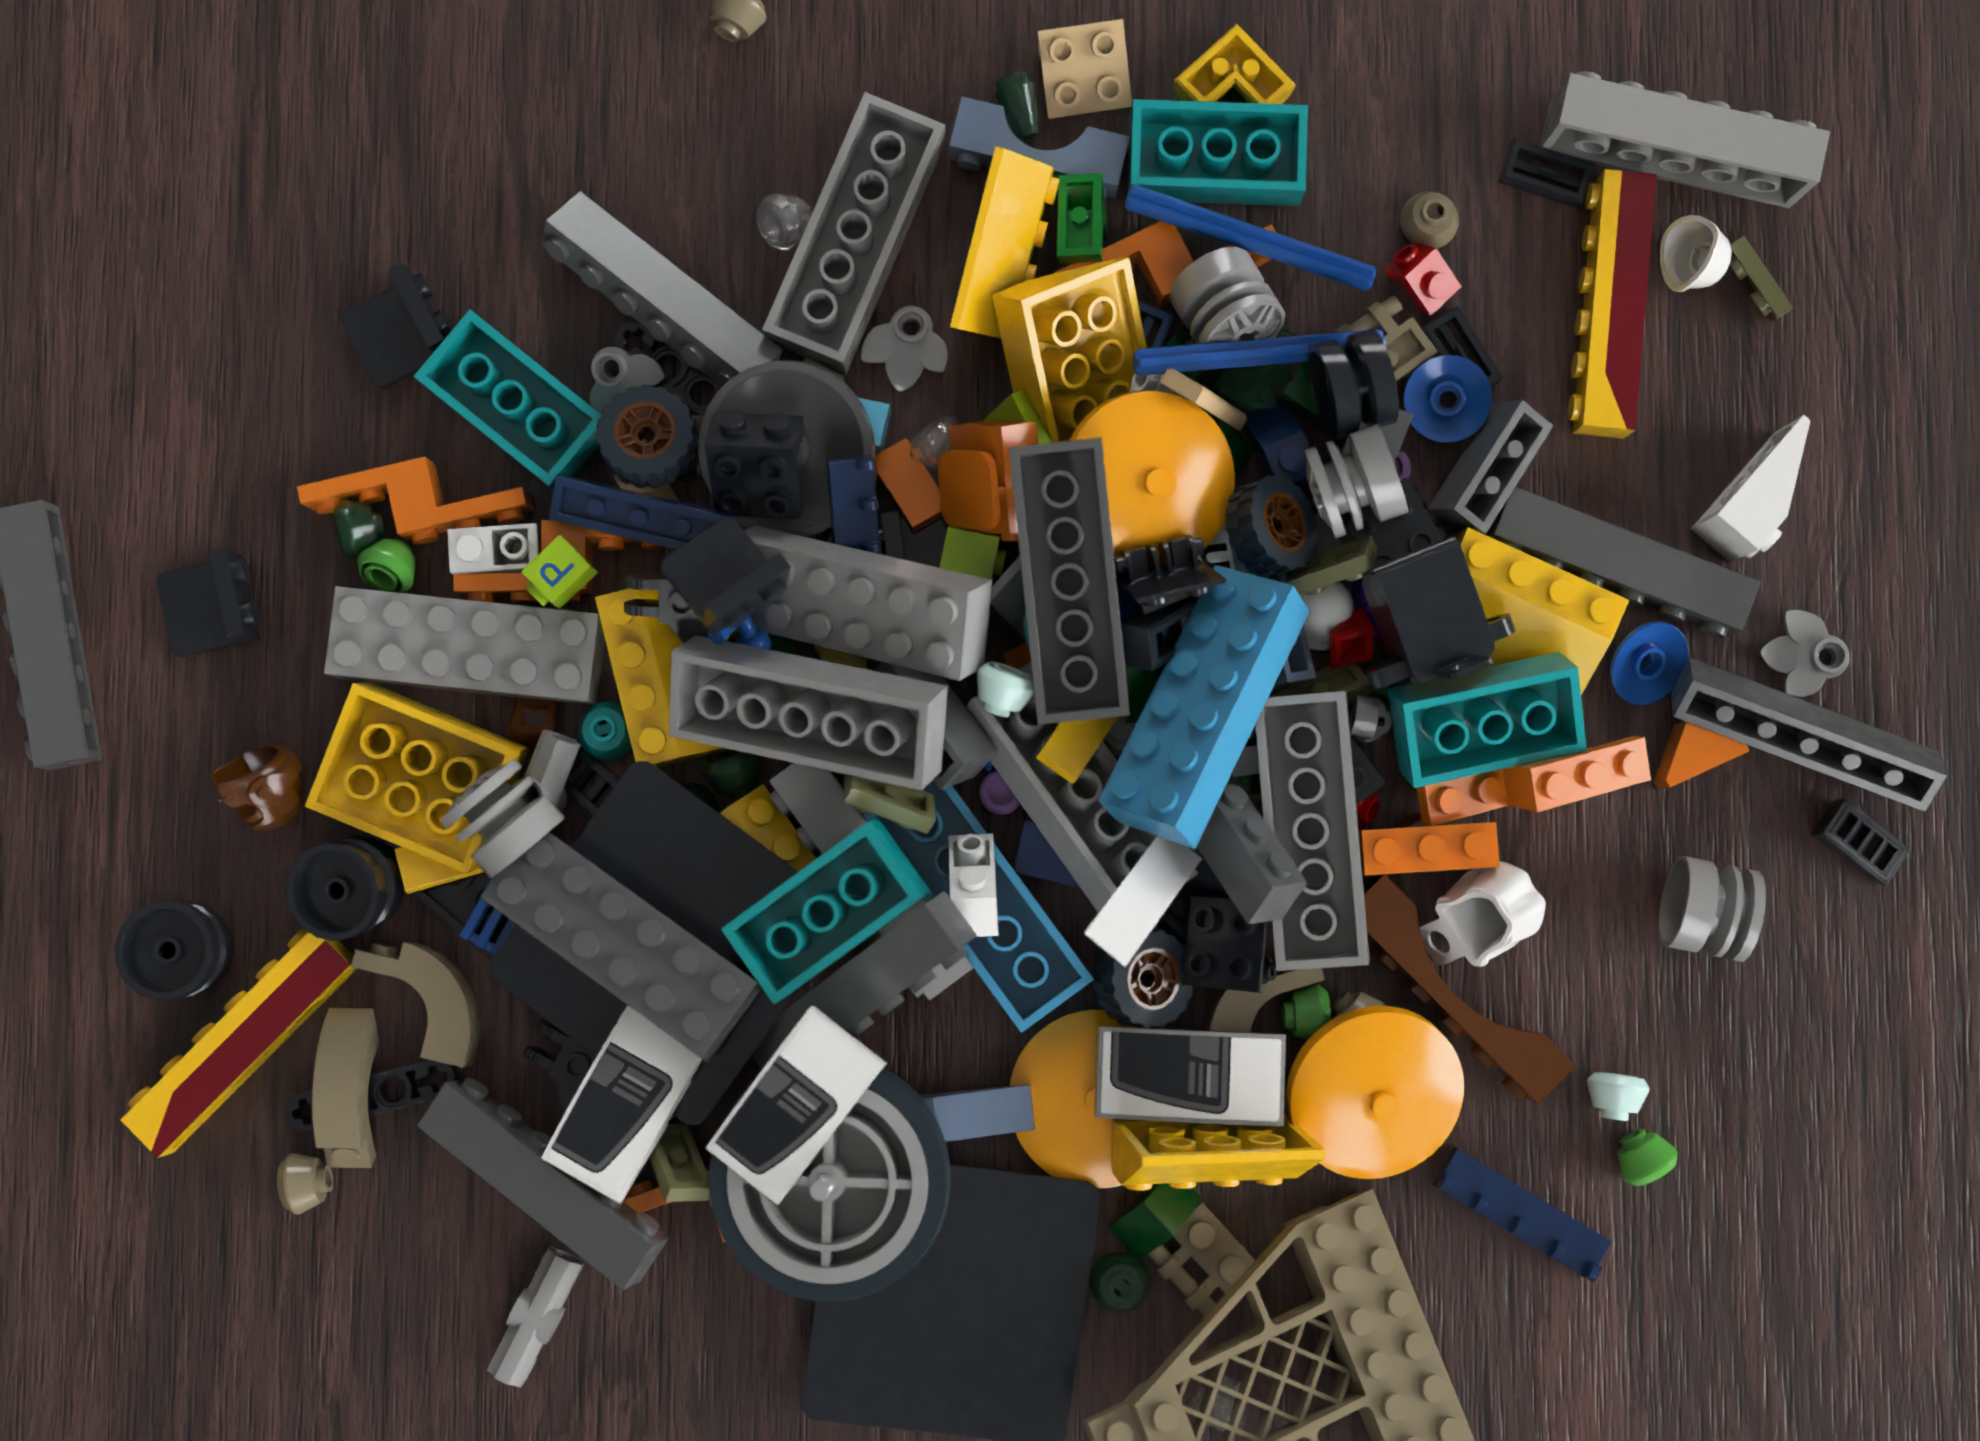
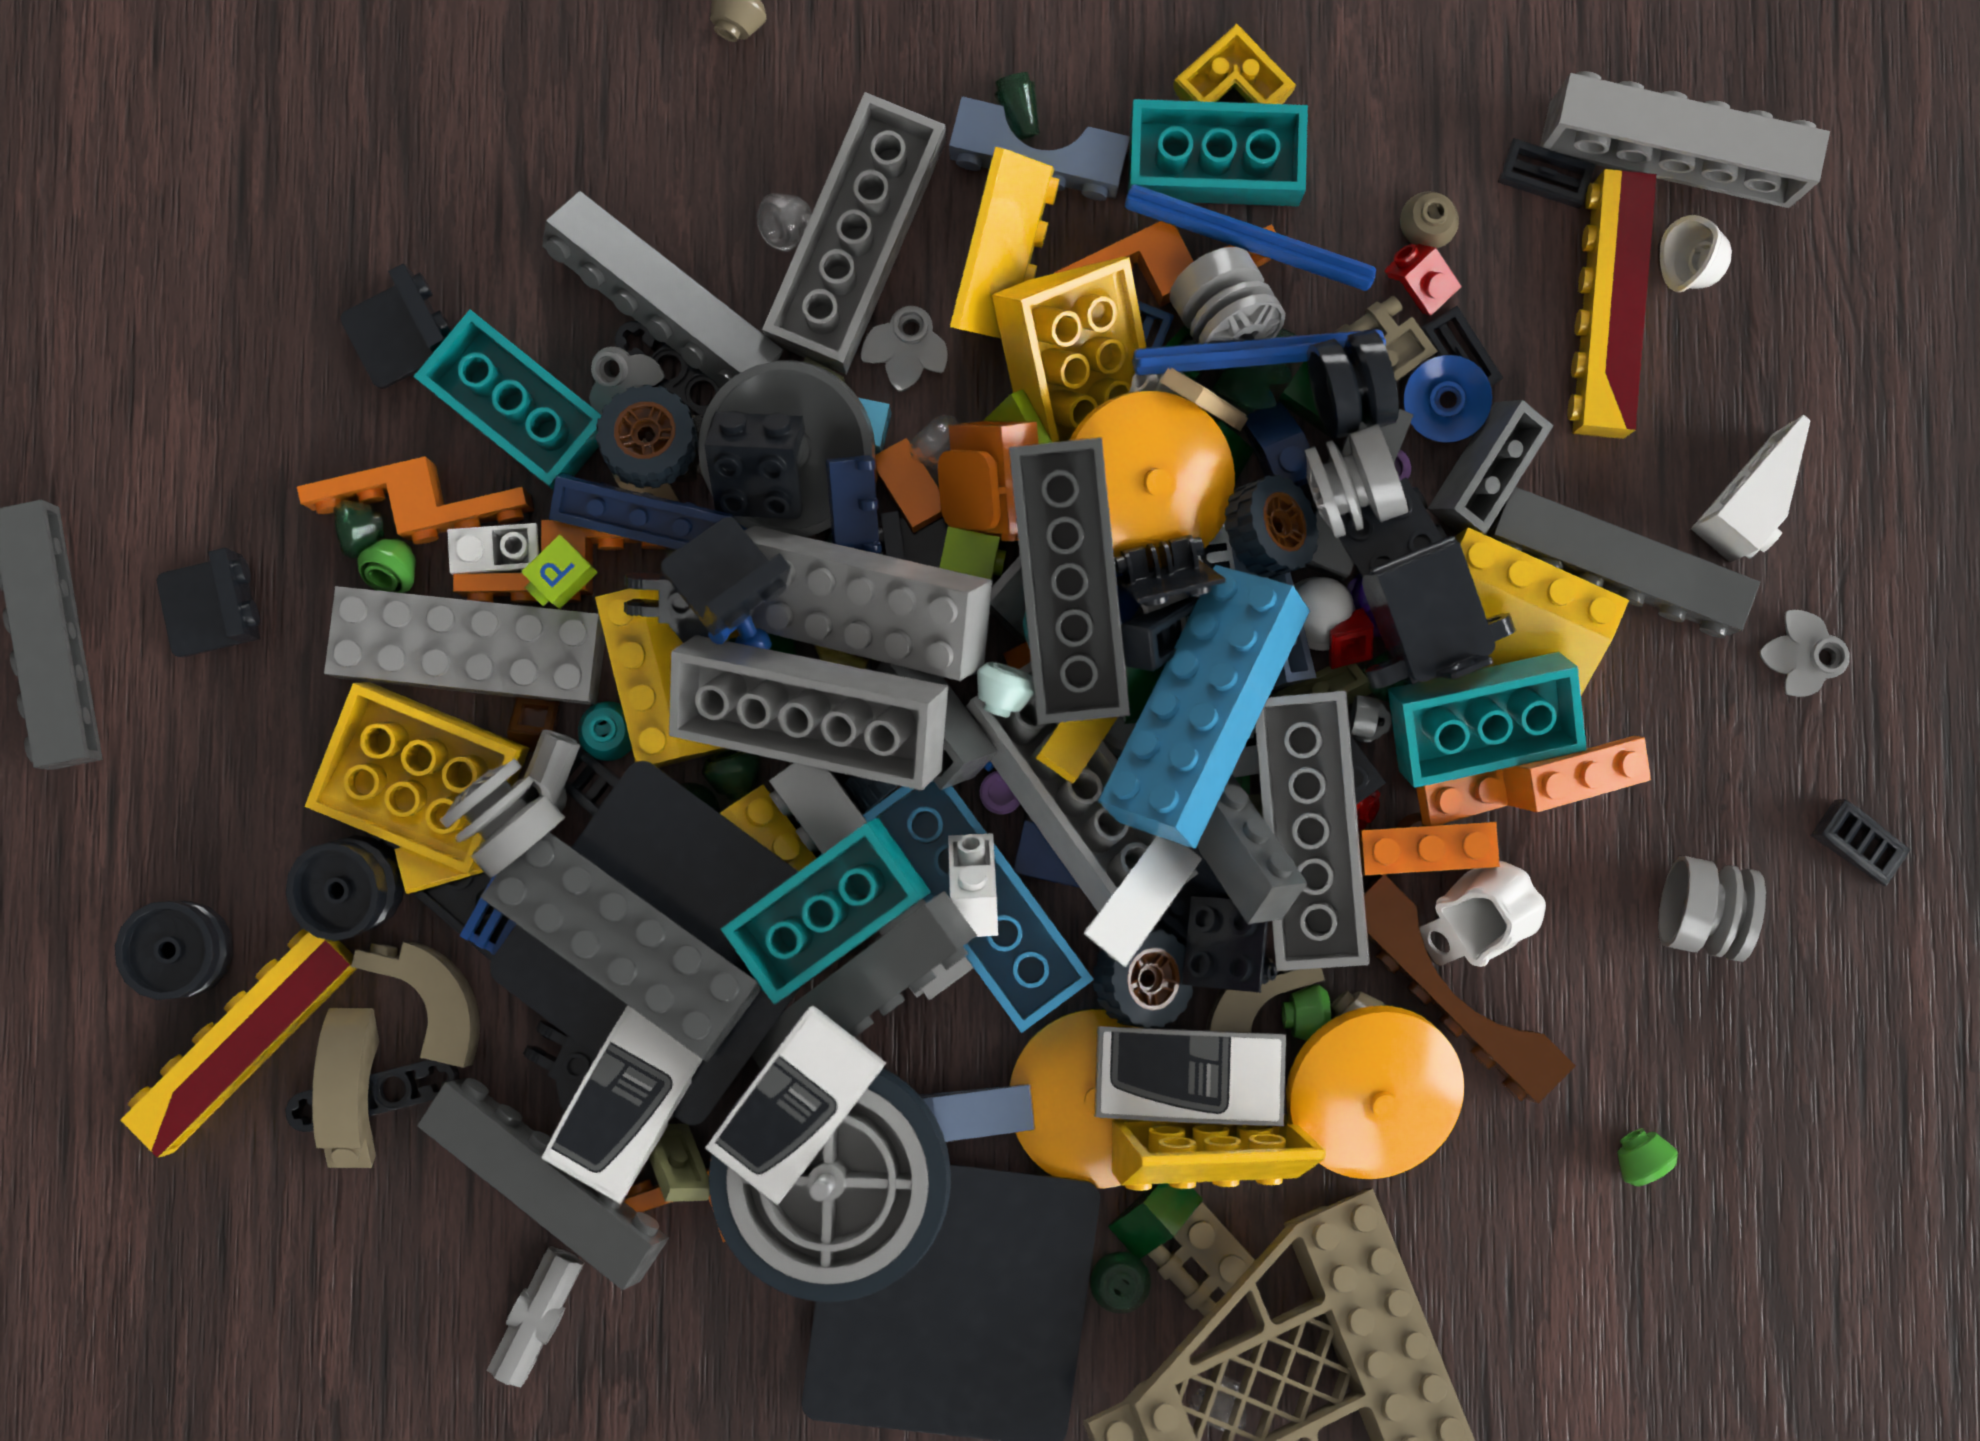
reddish brown helmet [210,744,304,831] -> none
dark tan cone [277,1153,333,1215] -> none
olive plate [844,774,935,834] -> none
tan hinge [1037,19,1132,119] -> none
green slope [1057,173,1108,264] -> none
olive plate [1284,534,1378,595] -> none
dark blue hinge [1433,1147,1612,1282] -> none
light aqua cone [1587,1072,1650,1121] -> none
blue dish [1610,622,1689,705] -> none
orange slope [1653,721,1750,790] -> none
dark grey brick [1670,657,1947,812] -> none
olive plate [1729,235,1793,320] -> none

